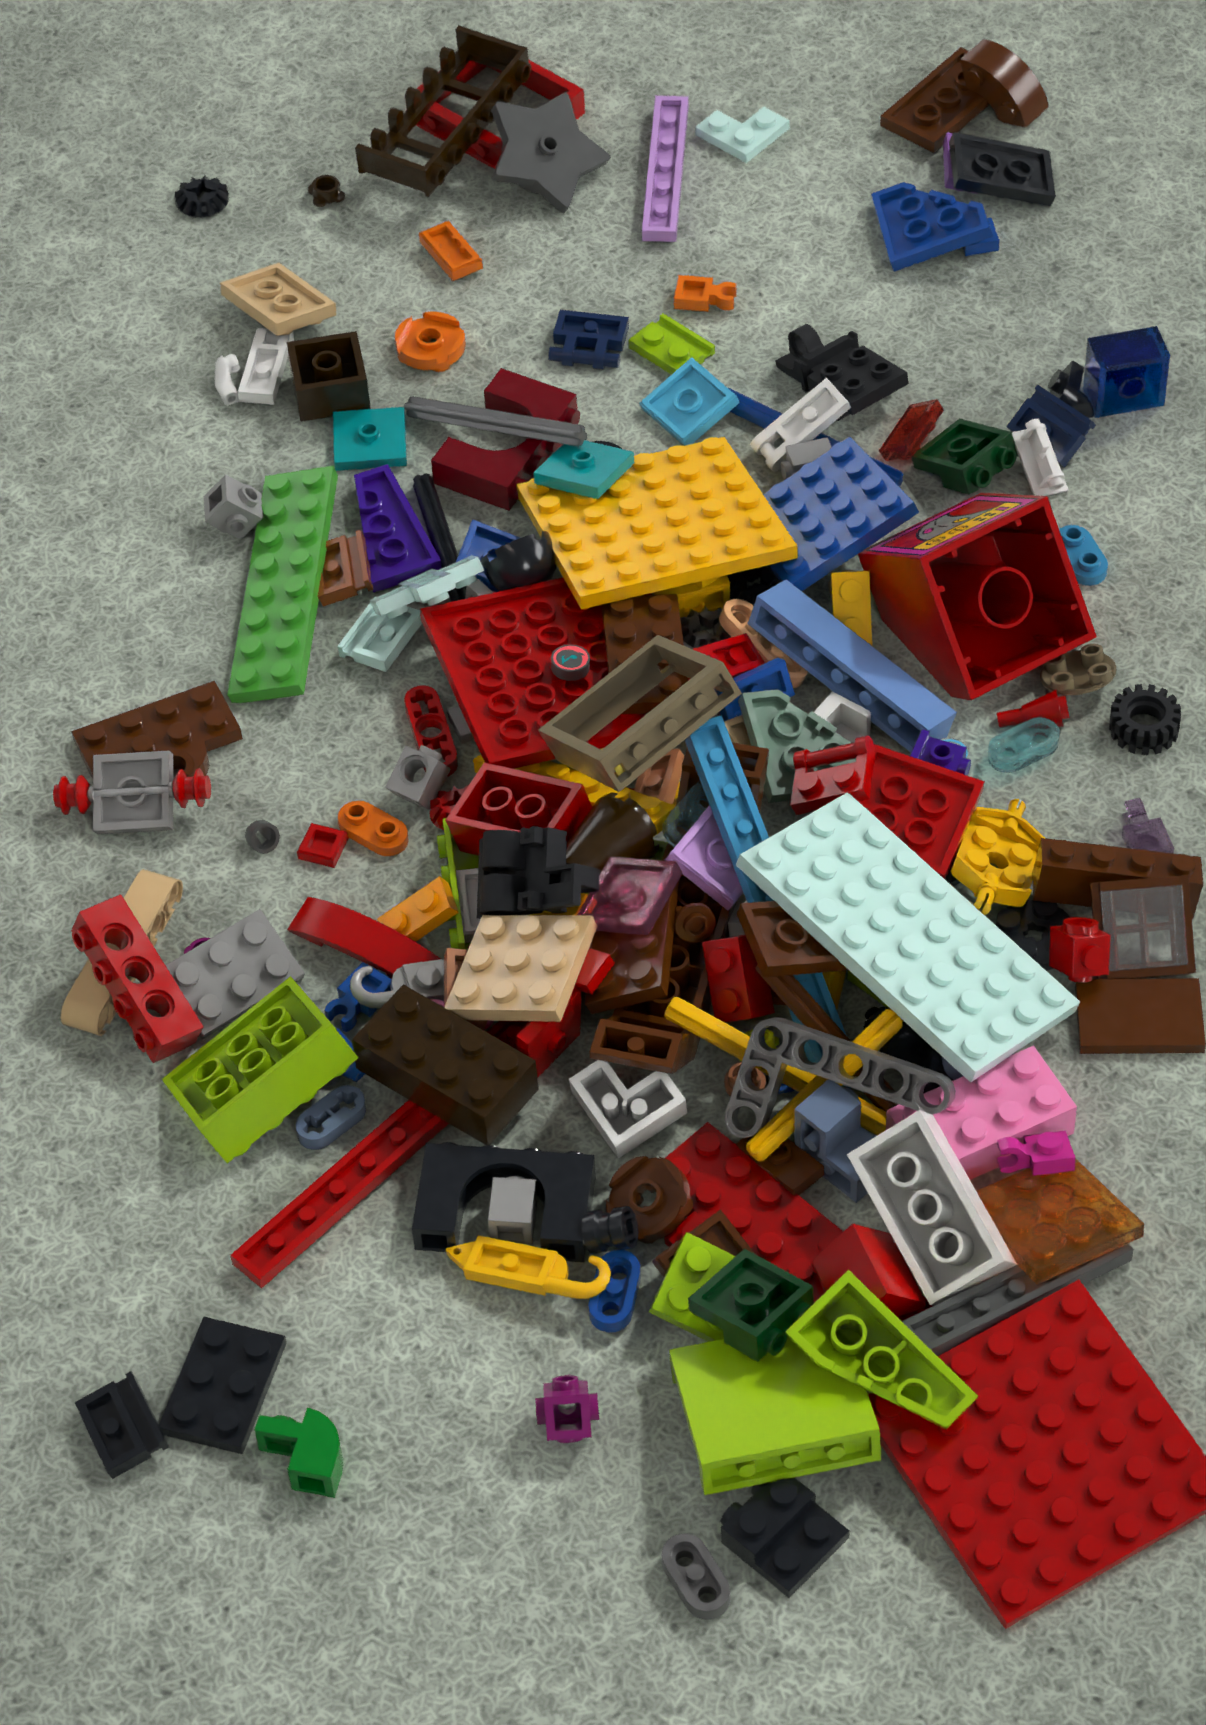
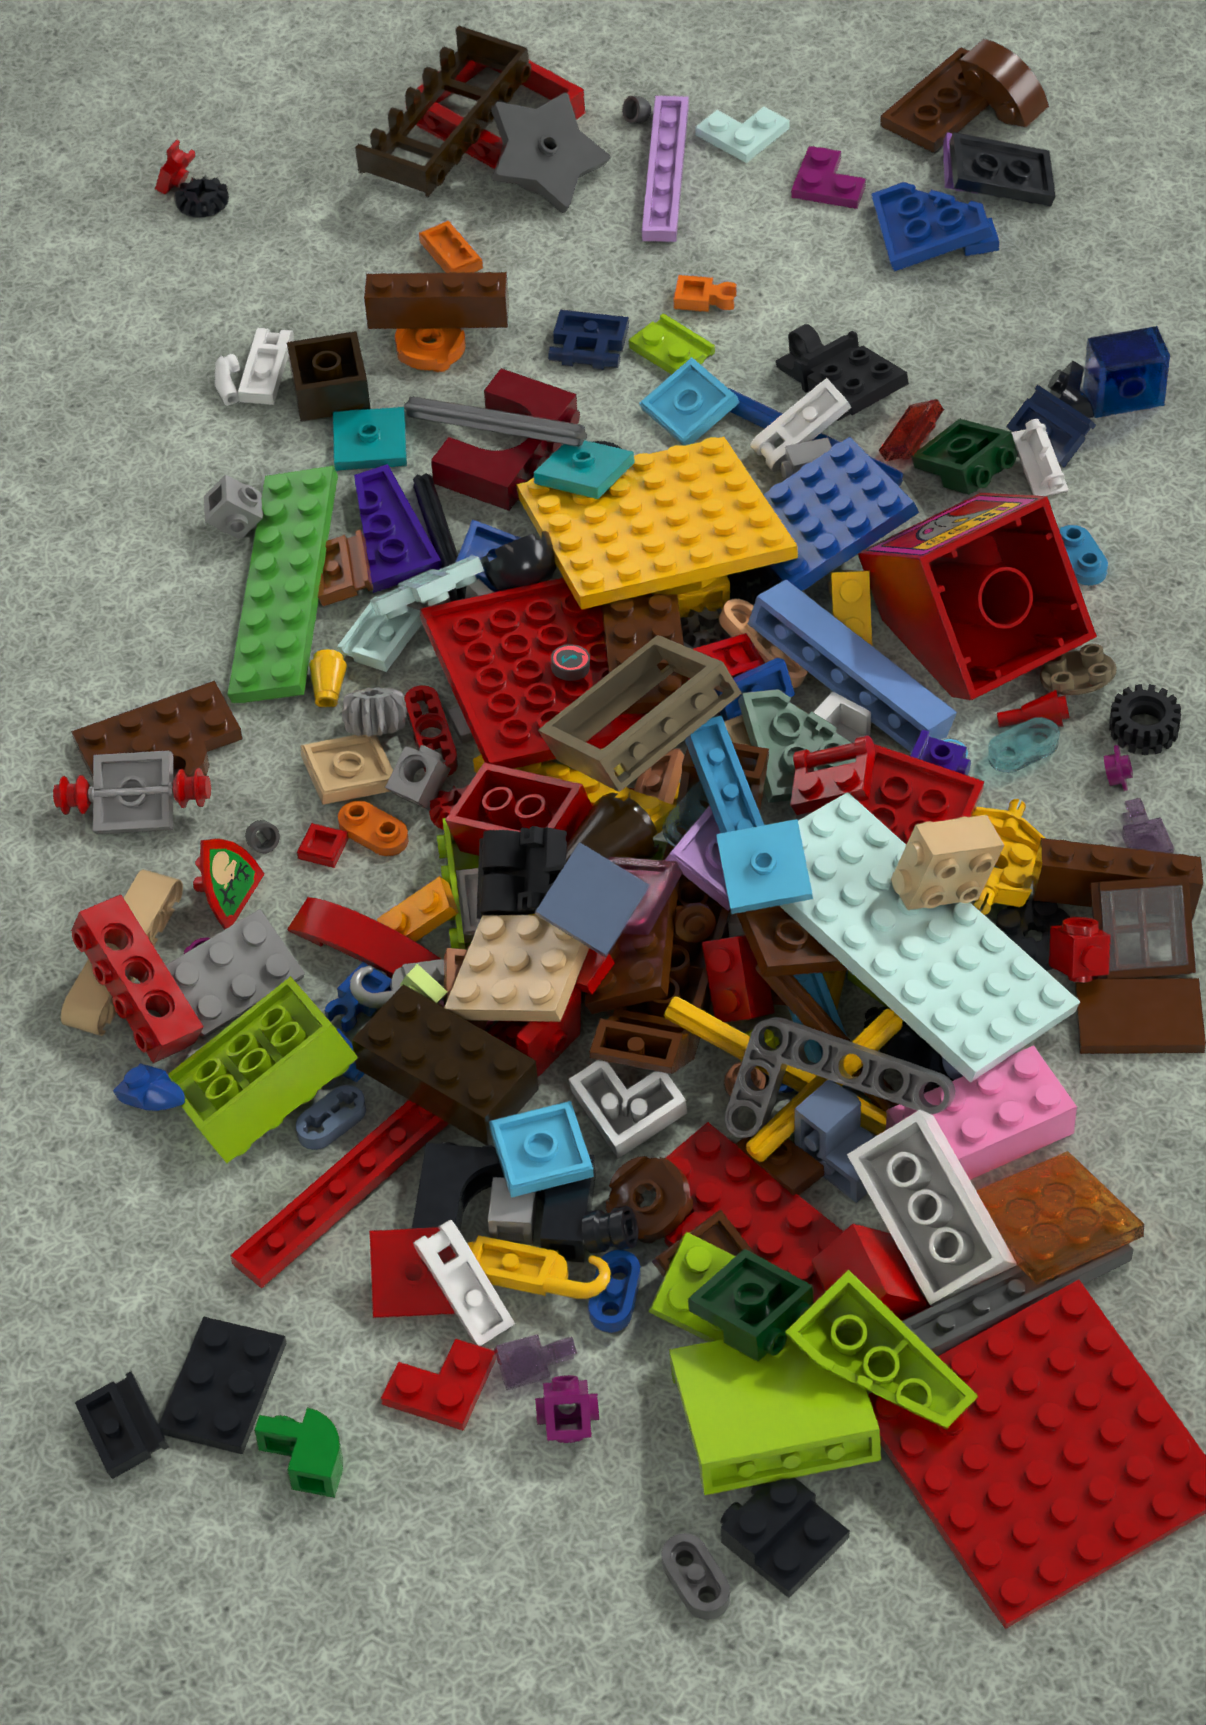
tan plate [220,263,336,336] -> none
dark brown plate [308,175,345,207] -> none
dark pink plate [997,1131,1075,1176] -> none
none -> blue plate [113,1063,185,1111]
none -> red plate [155,140,195,194]
none -> shield [193,838,265,930]
none -> tan plate [301,735,393,805]
none -> yellow cone [309,649,347,707]
none -> light grey gear [342,687,407,737]
none -> reddish brown brick [364,272,509,329]
none -> red plate [369,1227,456,1318]
none -> red plate [381,1338,497,1431]
none -> yellowish green plate [400,964,447,1004]
none -> white plate [413,1220,515,1346]
none -> medium azure plate [489,1101,594,1198]
none -> clear purple plate [494,1334,577,1391]
none -> sand blue tile [535,842,650,958]
none -> dark grey hinge [622,96,651,123]
none -> medium azure plate [716,819,813,914]
none -> magenta plate [791,146,866,209]
none -> tan brick [891,815,1004,910]
none -> magenta plate [1104,745,1133,791]

